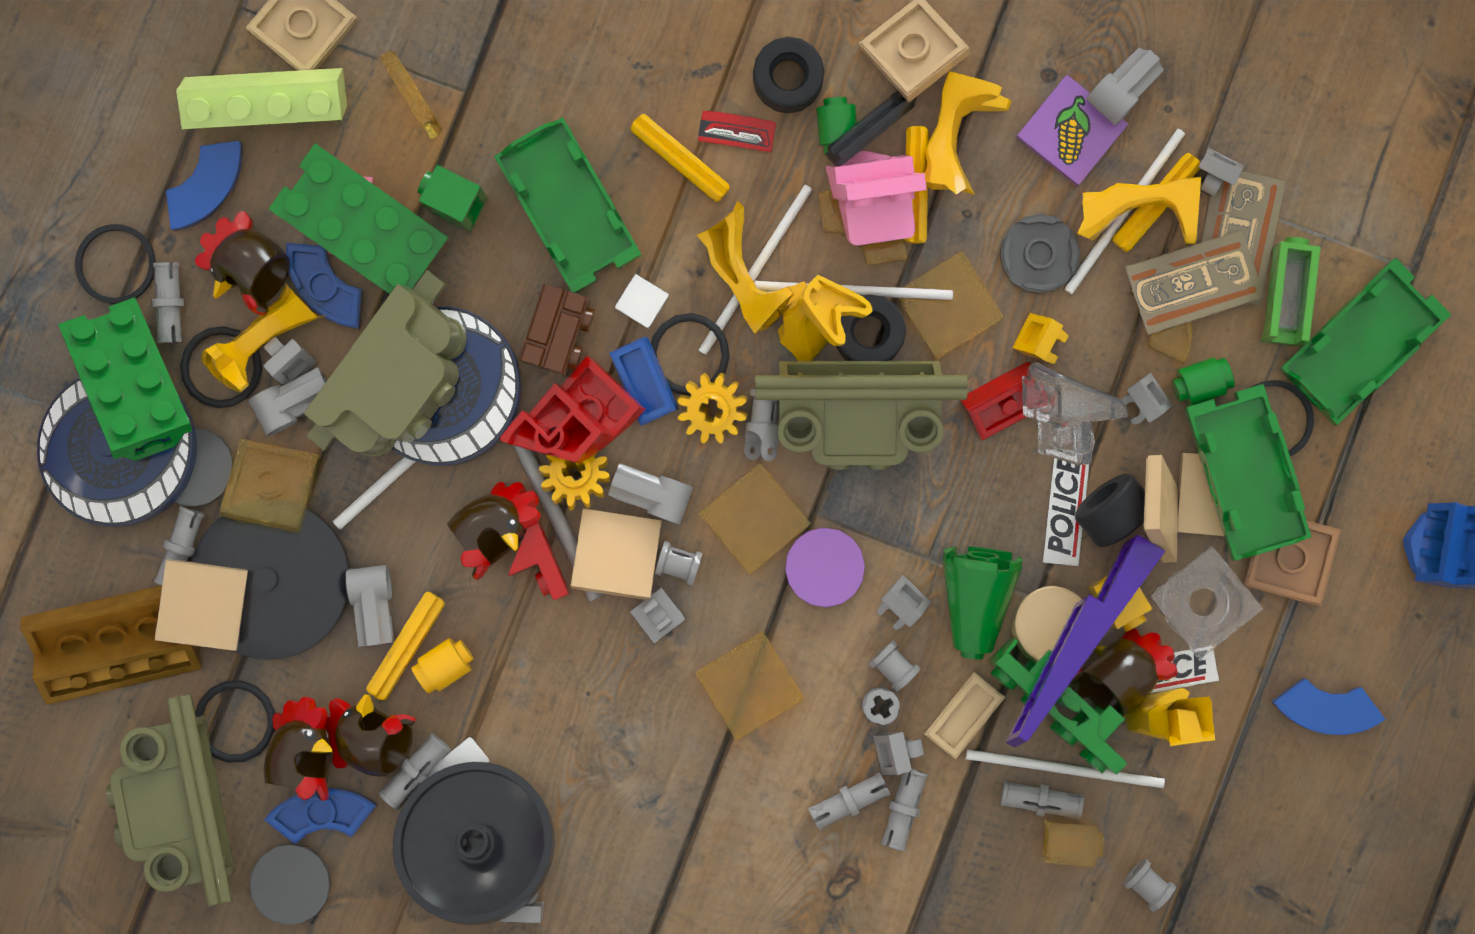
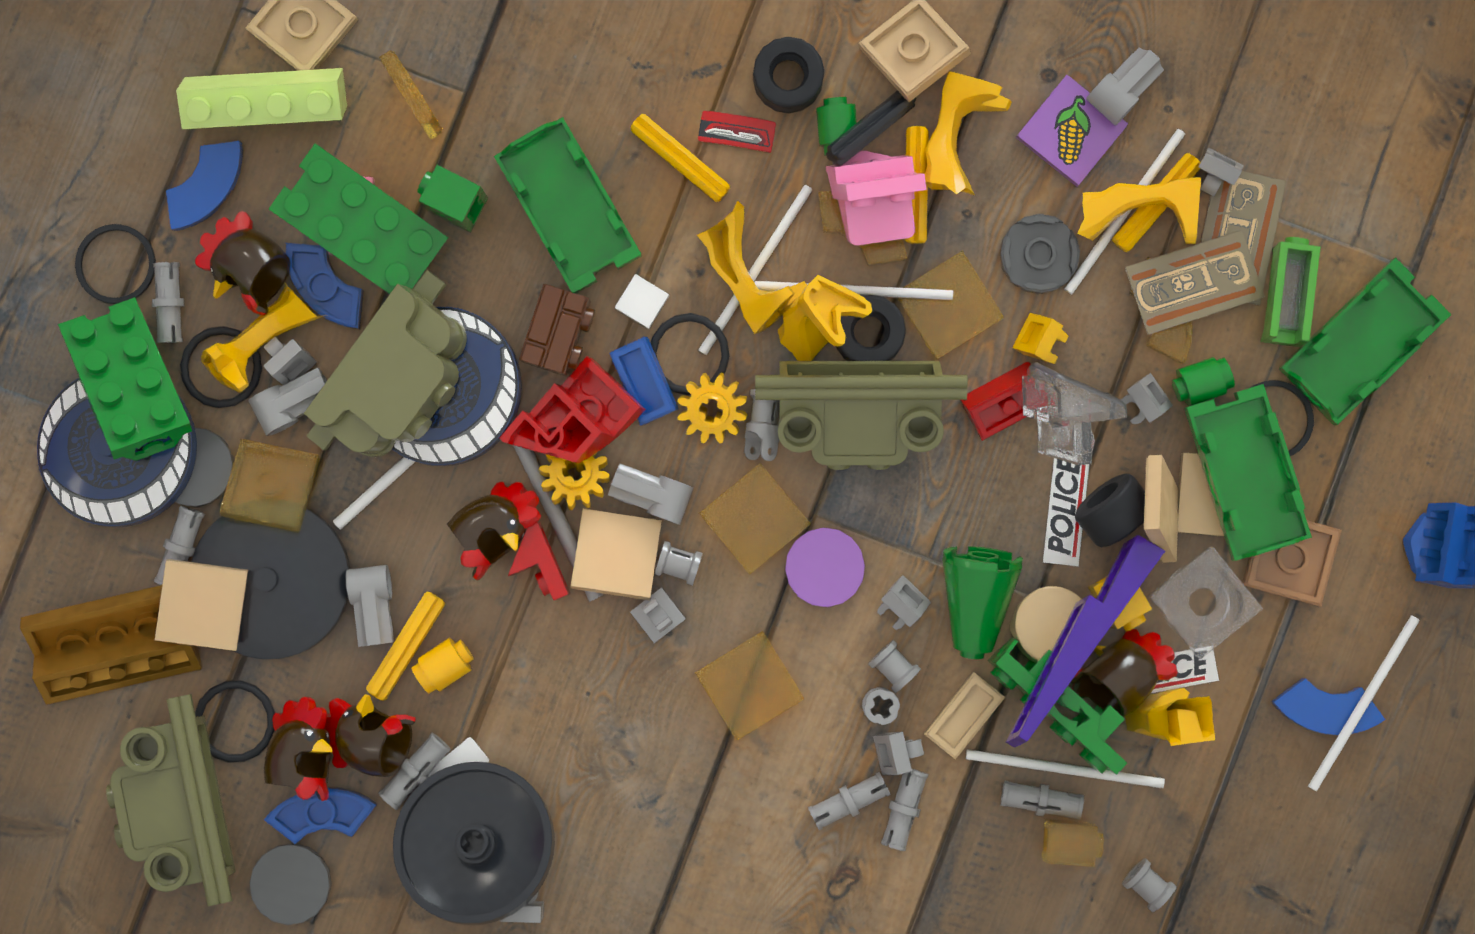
none -> white axle [1308,615,1420,792]

